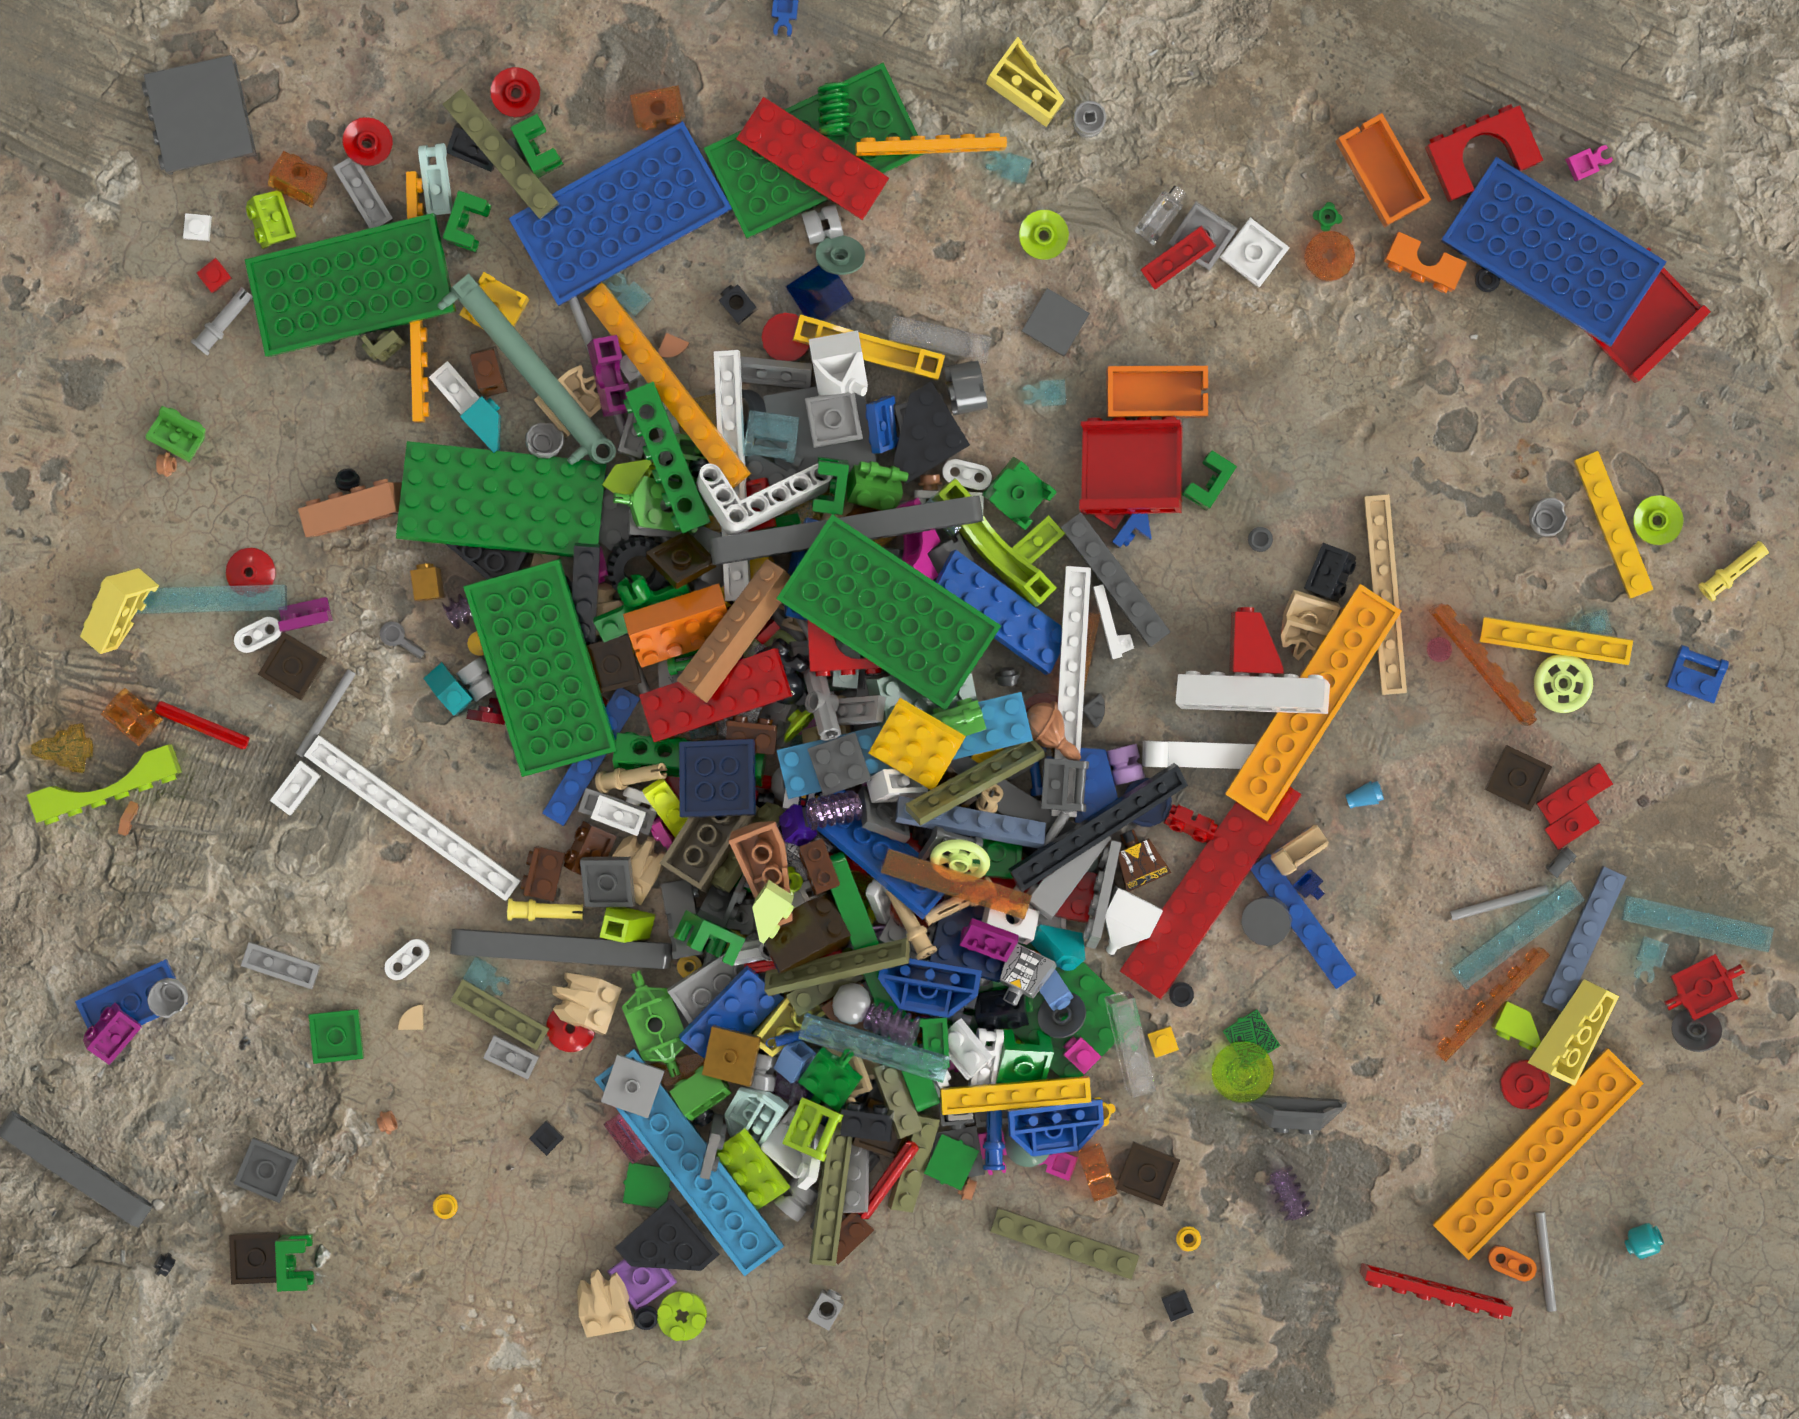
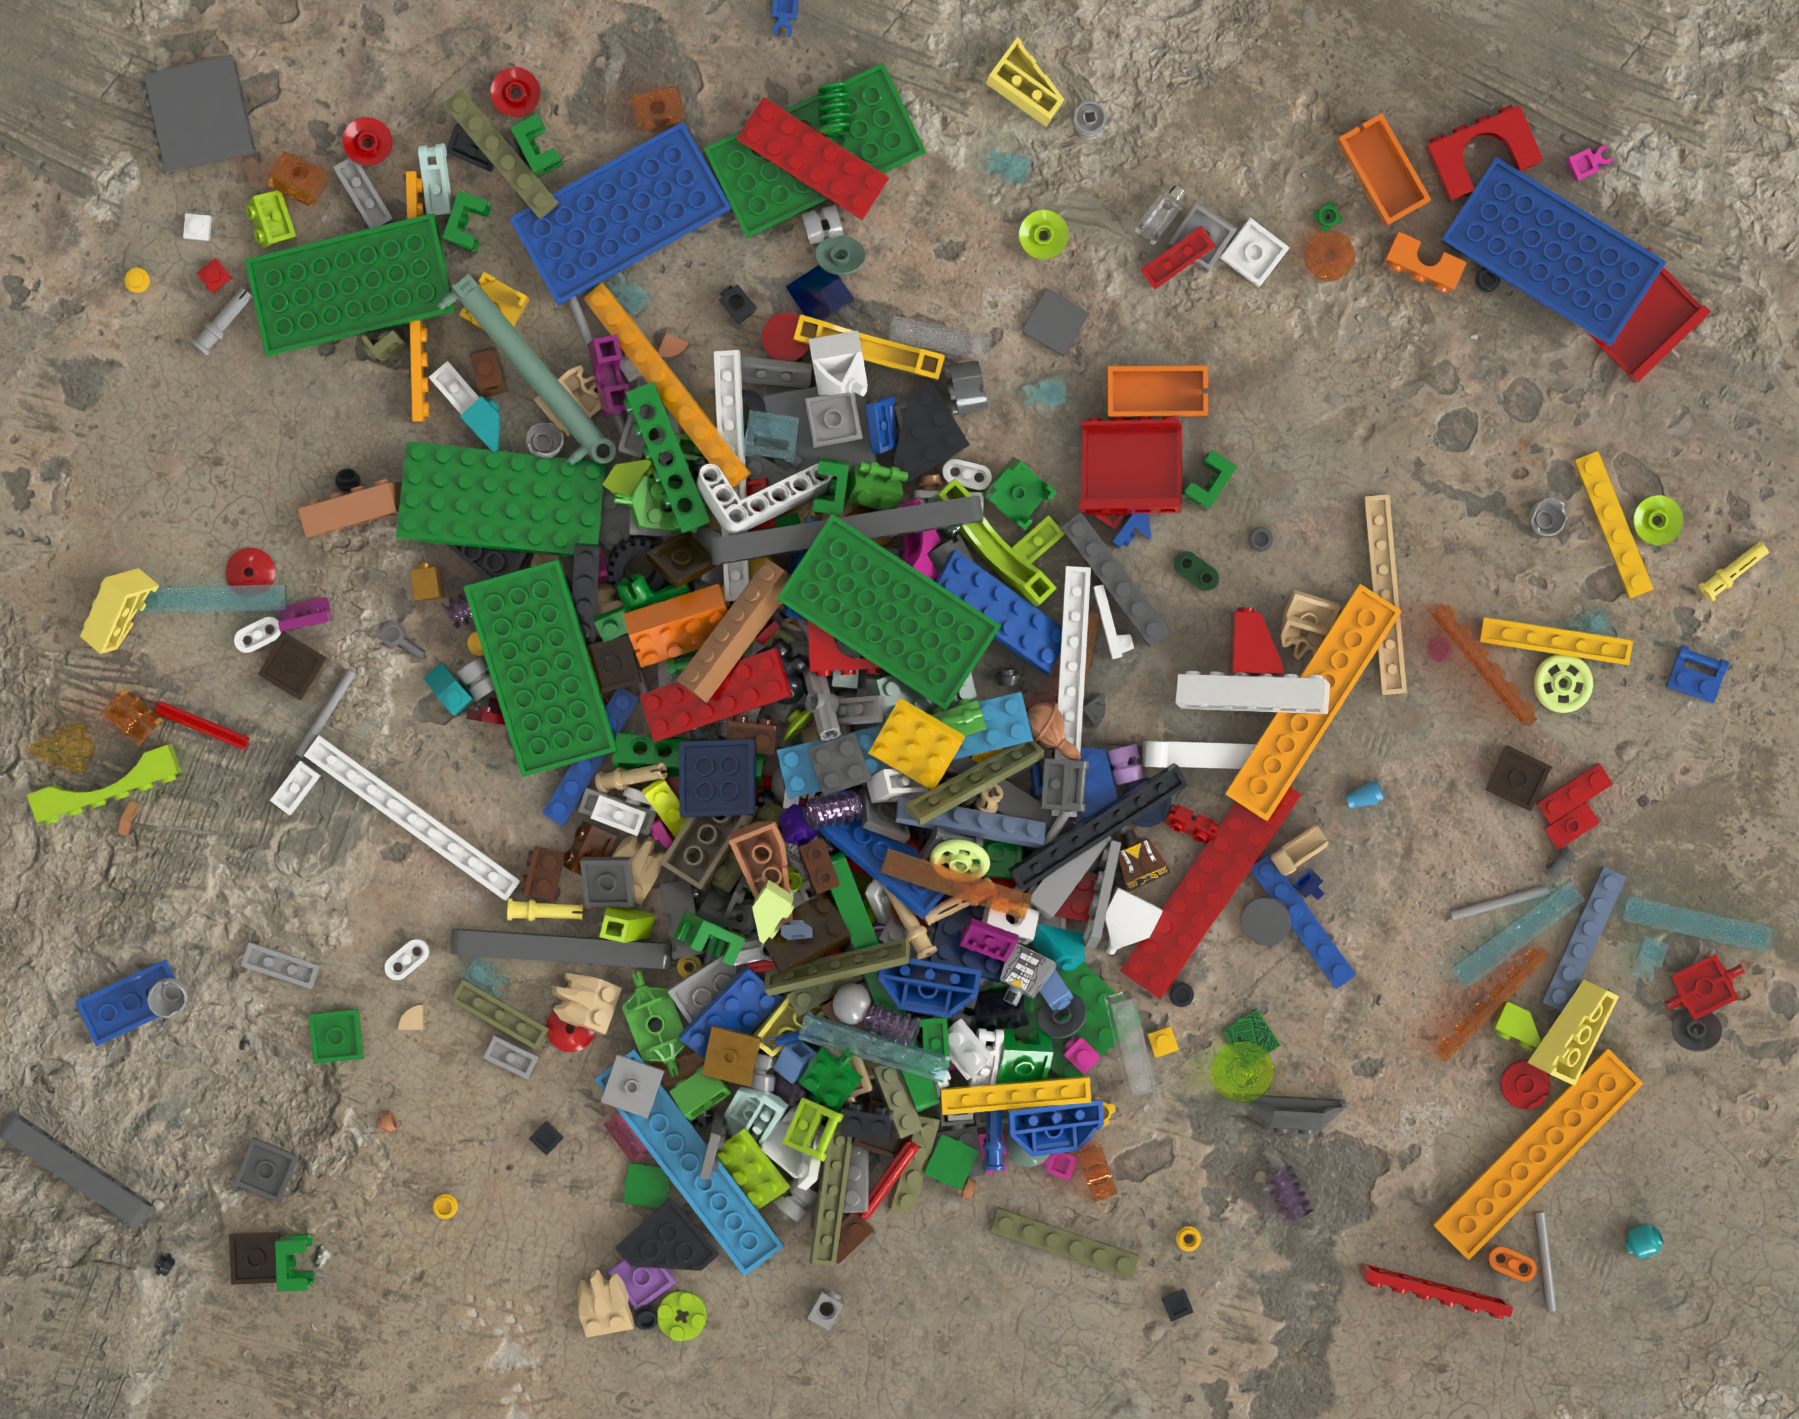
magenta bracket [83,1003,142,1065] -> none
bright green bracket [146,406,206,463] -> none
nougat plate [156,452,177,477] -> none
light orange plate [855,133,1007,156] -> none
dark brown plate [1116,1141,1180,1207] -> none
black bracket [1304,543,1356,602] -> none
none -> yellow plate [125,268,150,293]
none -> sand blue plate [781,920,813,940]
none -> dark green plate [1173,551,1219,591]

